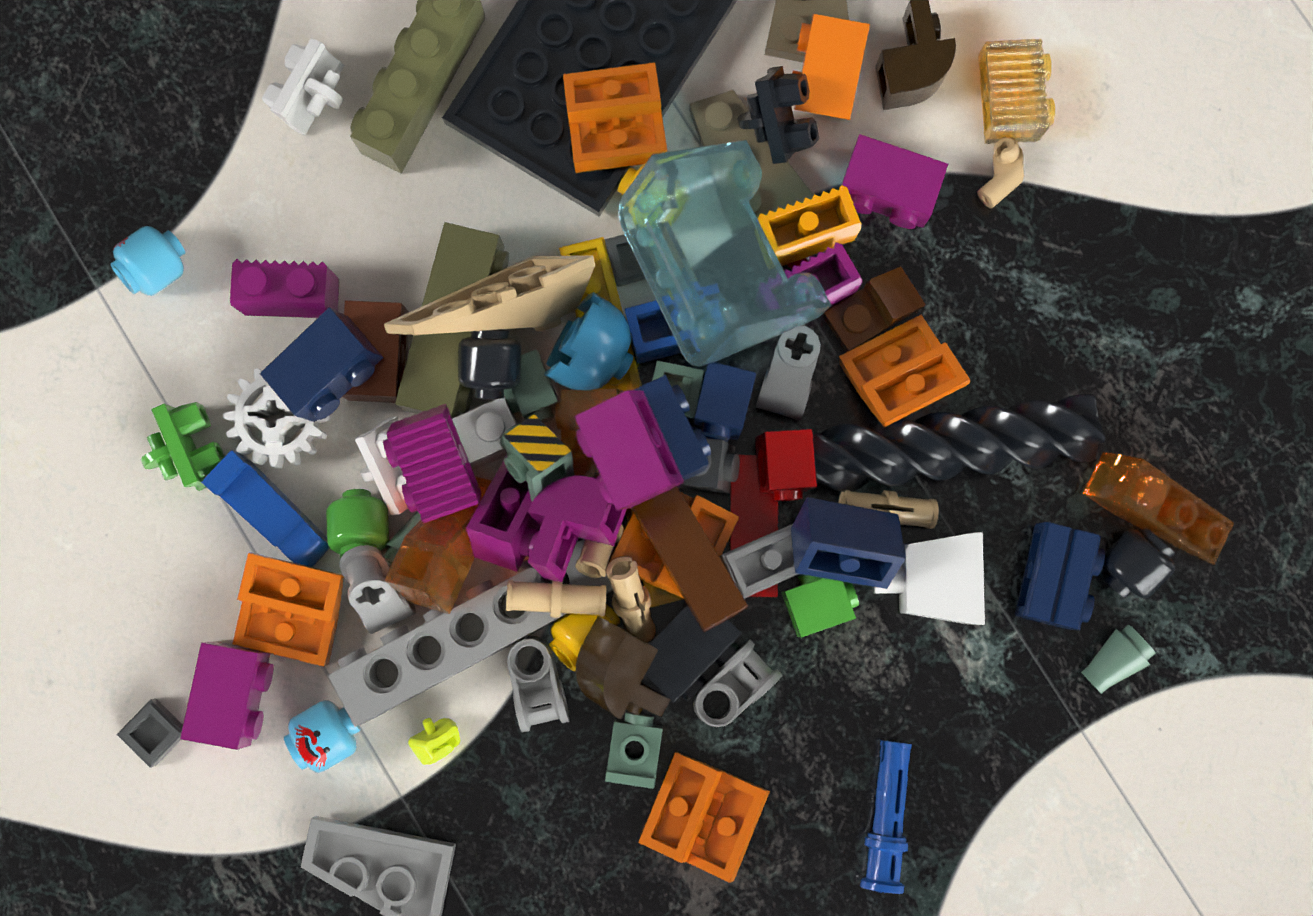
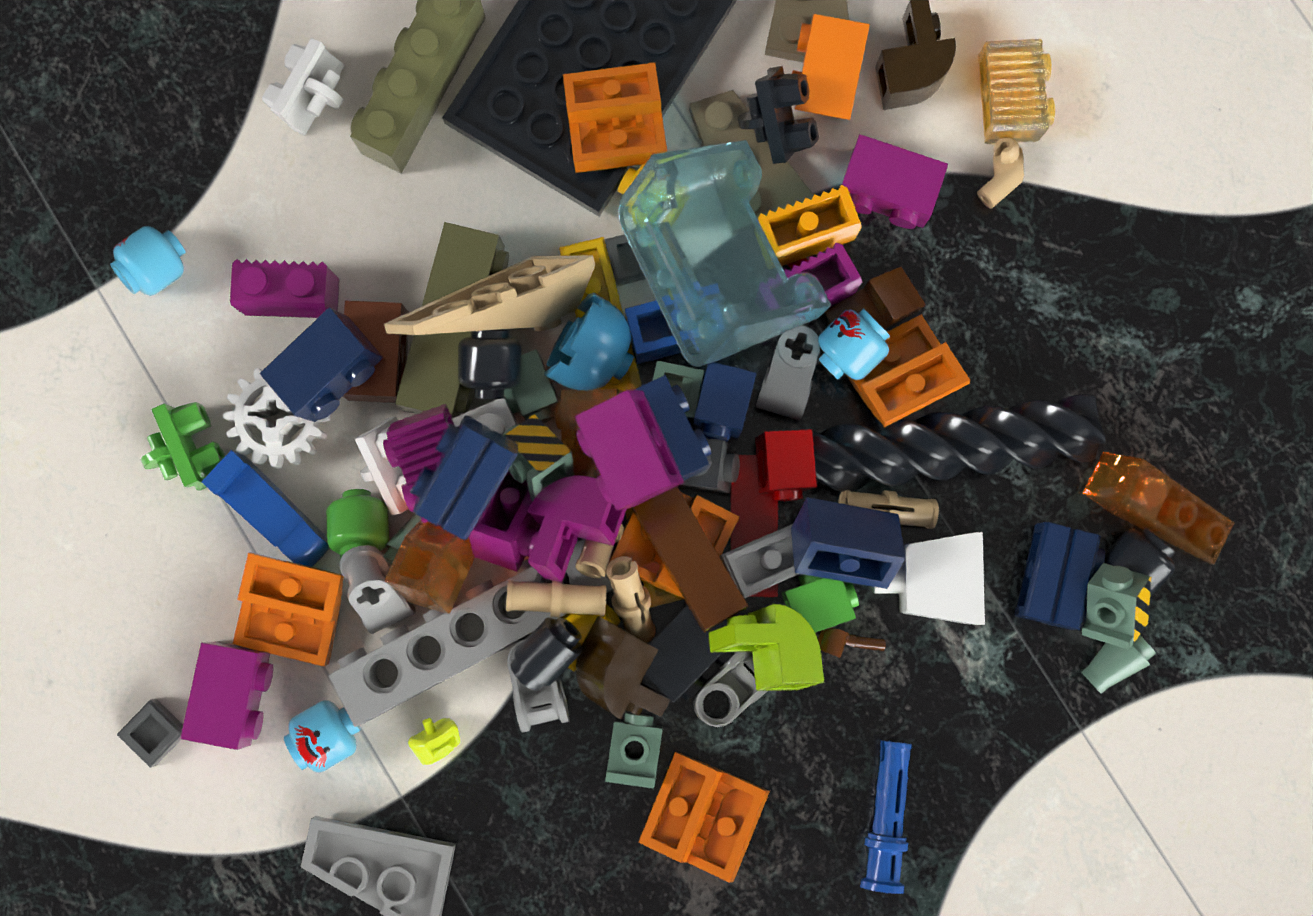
none -> dark blue brick [410,415,518,540]
none -> black brick [510,617,583,691]
none -> lime brick [709,604,824,691]
none -> medium azure head [818,308,890,380]
none -> reddish brown hand [818,627,886,658]
none -> sand green brick [1082,563,1151,650]

